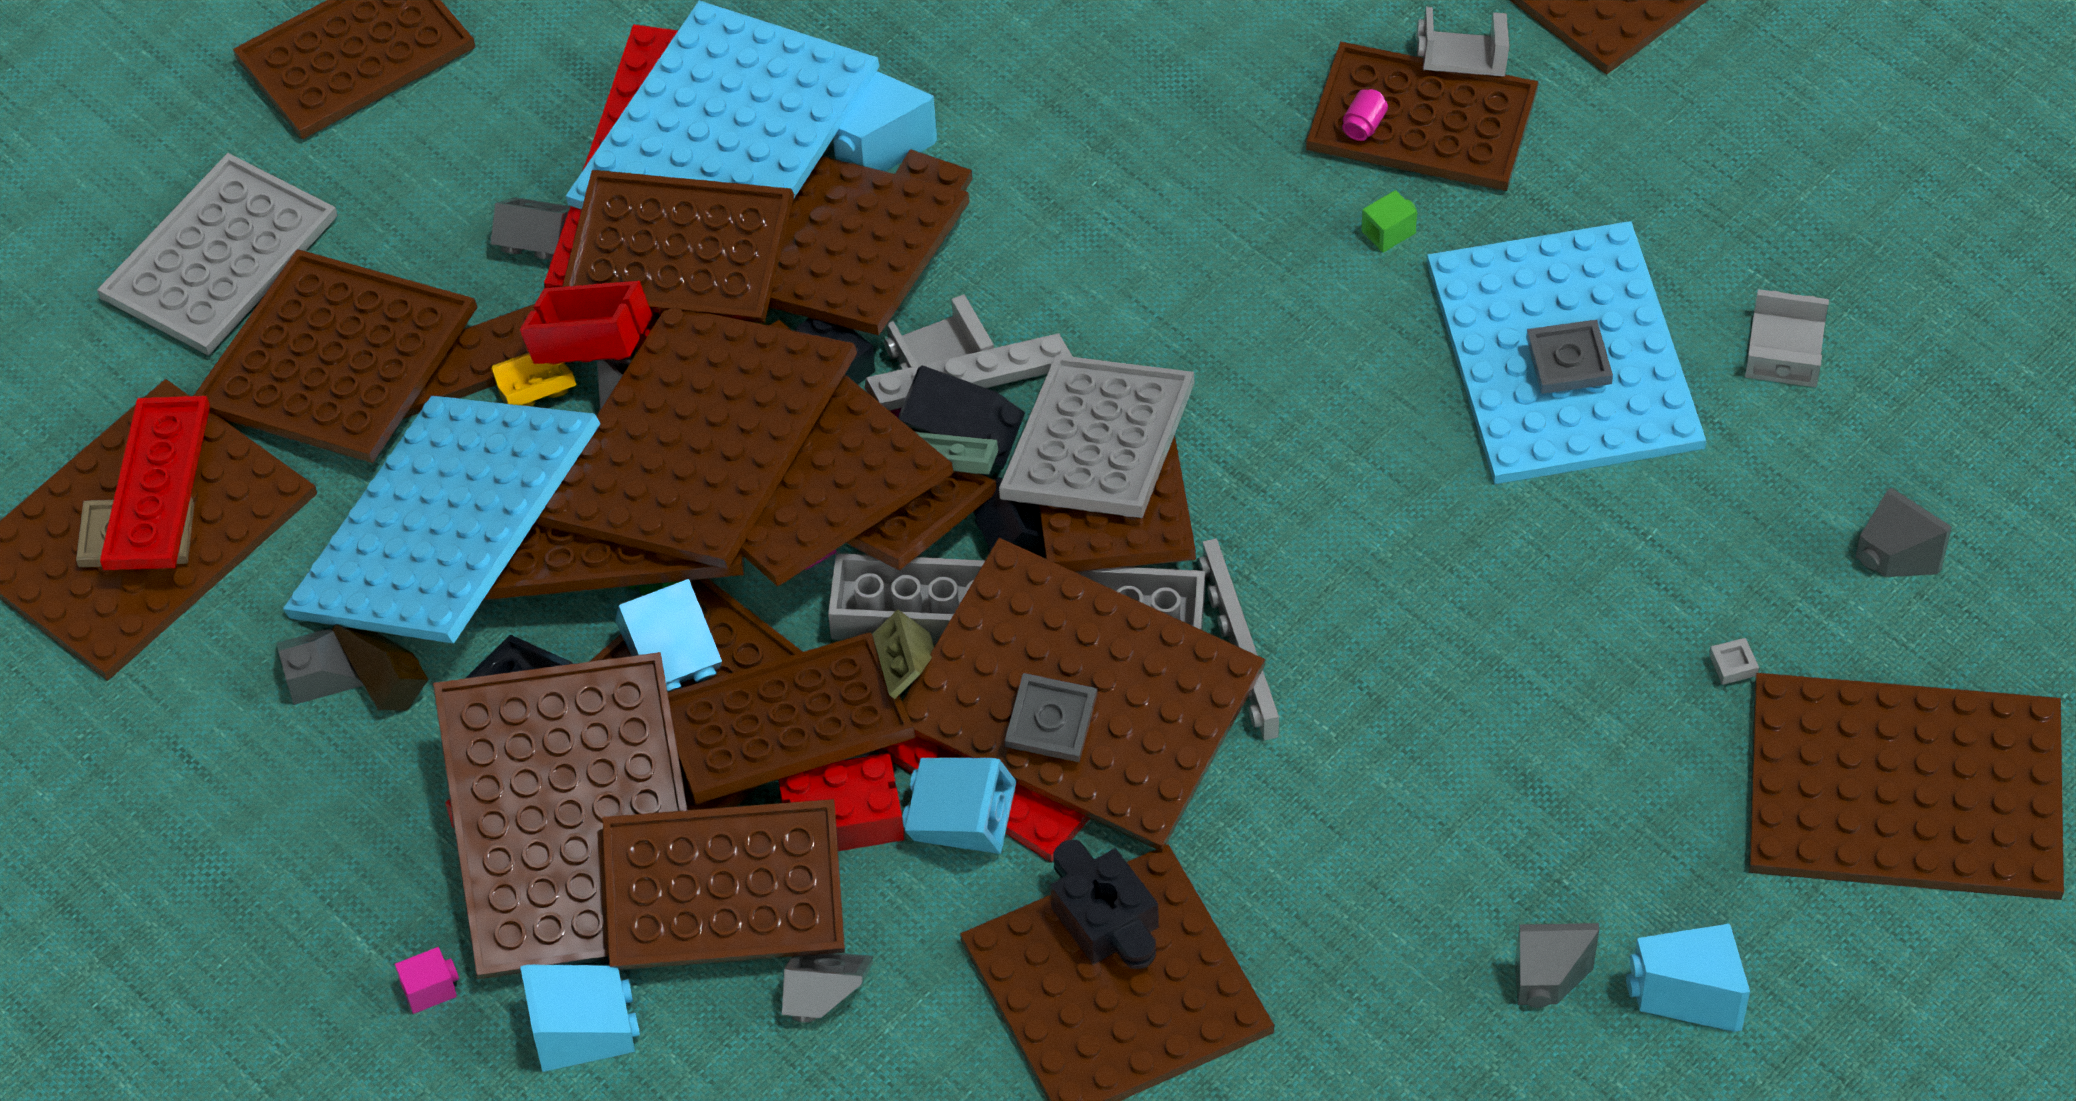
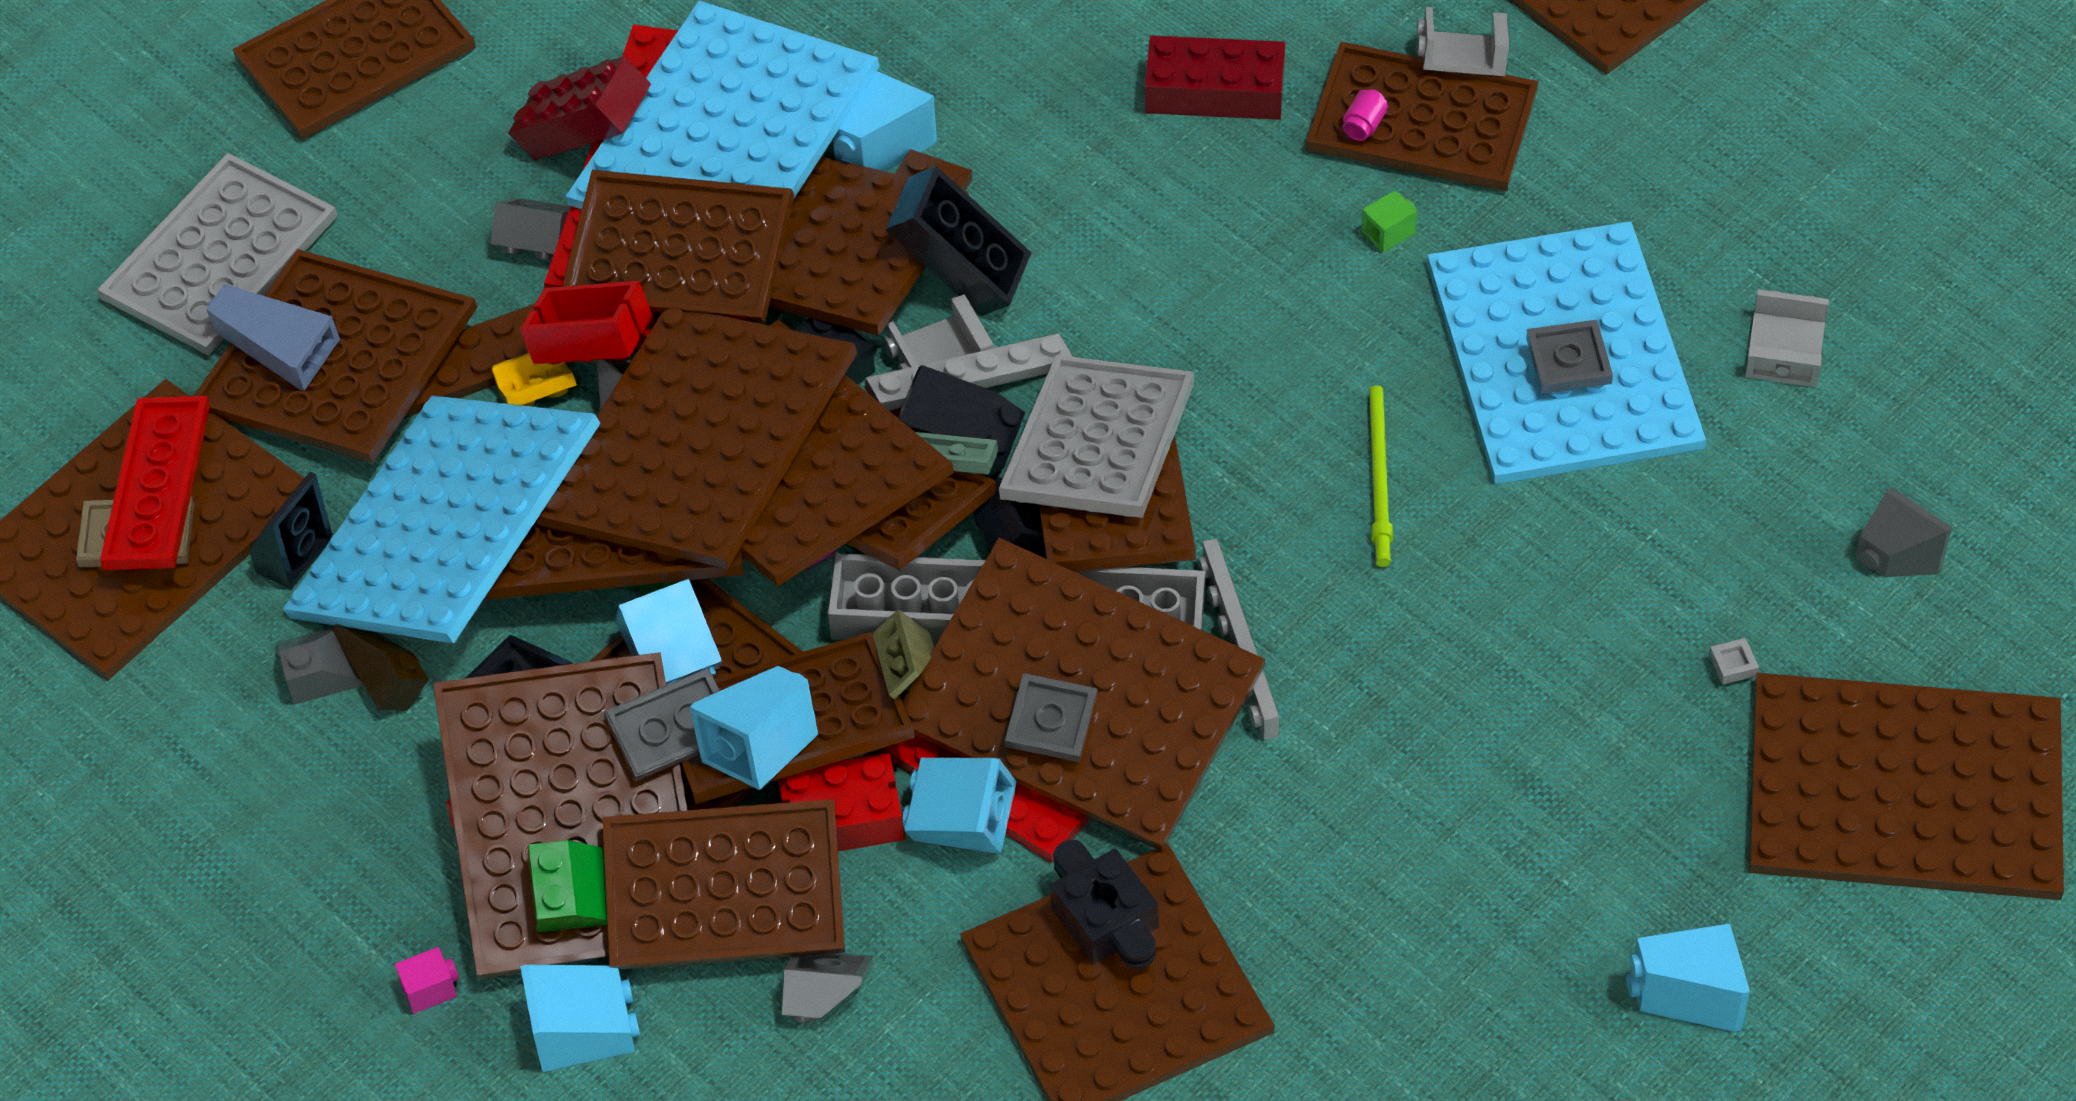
dark grey slope [1515,923,1599,1008] -> none
none -> sand blue slope [206,284,340,391]
none -> black slope [250,472,333,590]
none -> dark red brick [508,56,651,161]
none -> green slope [528,840,608,933]
none -> dark grey tile [604,668,720,781]
none -> medium azure slope [690,666,818,790]
none -> black brick [885,166,1032,316]
none -> dark red brick [1145,35,1285,120]
none -> lime bar [1369,385,1393,567]

